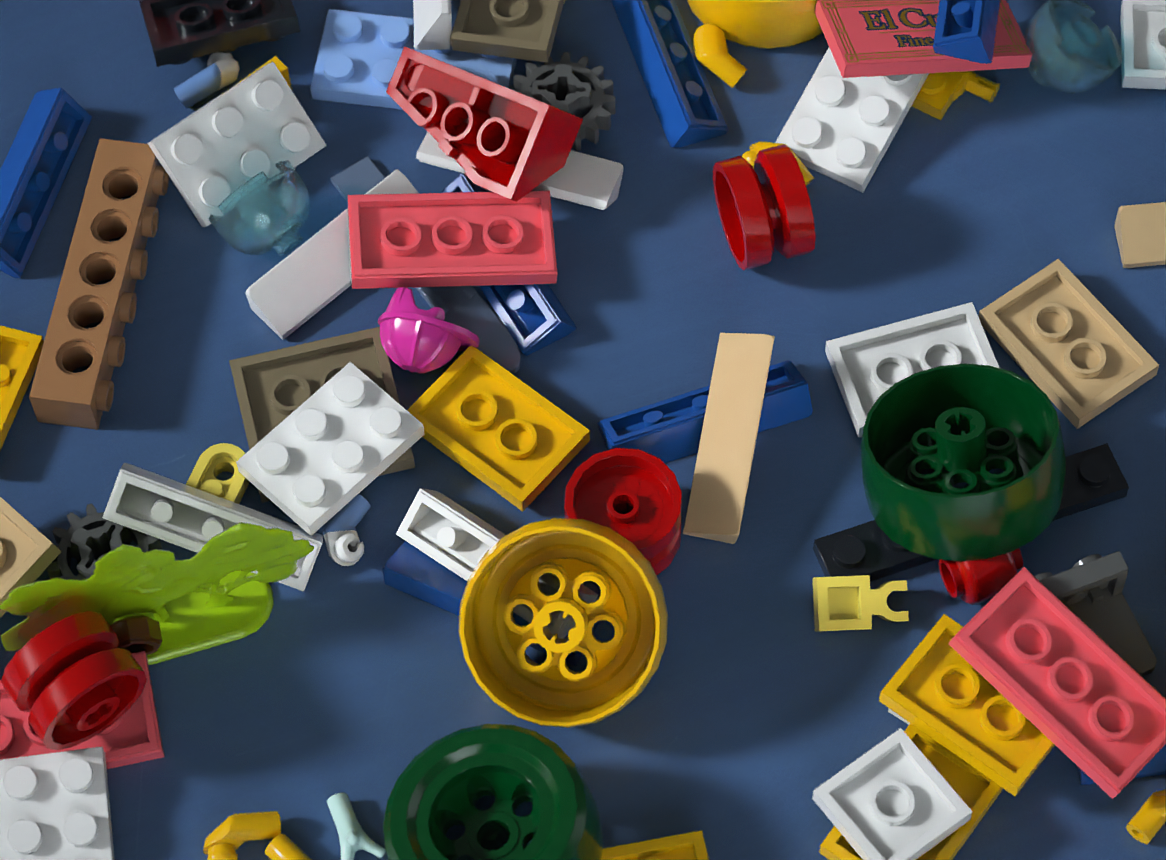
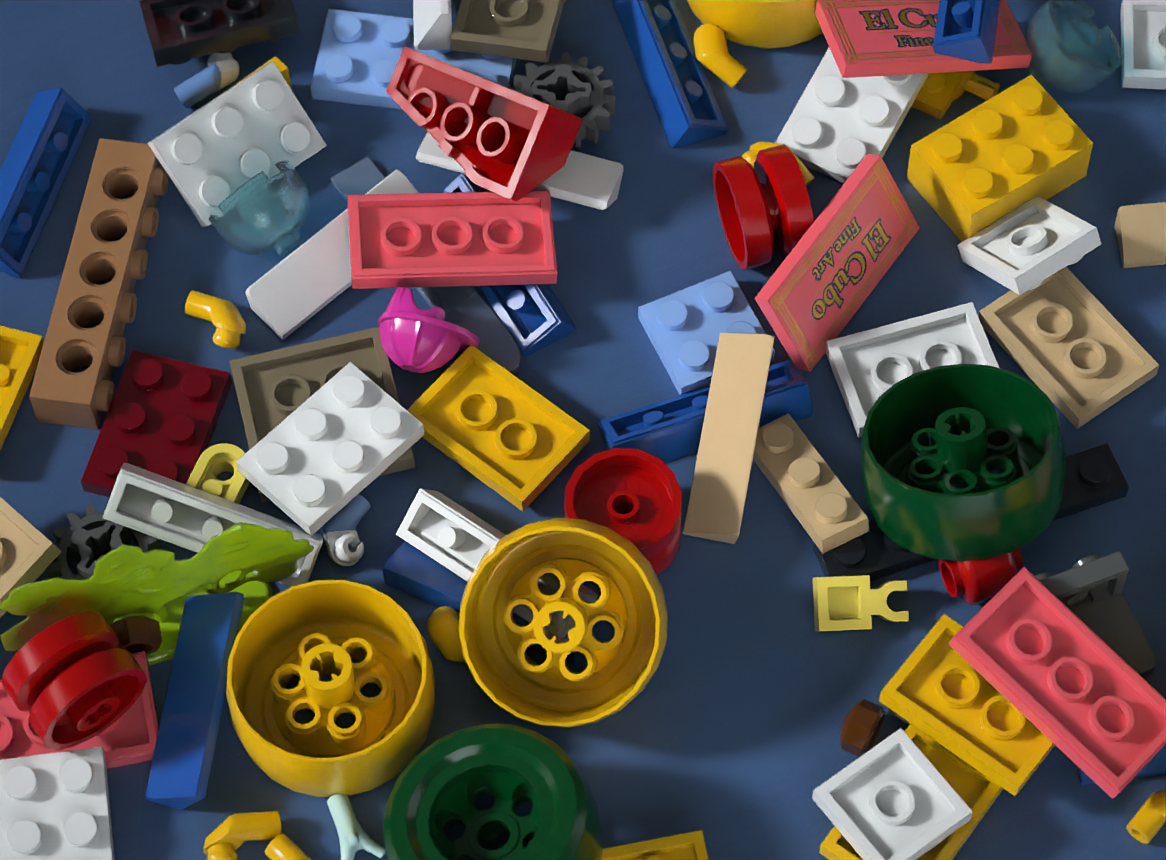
none -> dark red plate [80,350,232,497]
none -> blue slope [145,592,245,810]
none -> yellow arm [185,290,246,349]
none -> yellow wheel [226,580,435,798]
none -> yellow arm [427,606,466,663]
none -> light blue plate [638,271,775,395]
none -> tan plate [753,414,869,554]
none -> coral tile [754,154,920,372]
none -> reddish brown tile [840,699,885,757]
none -> yellow brick [907,74,1093,242]
none -> white plate [957,196,1101,295]

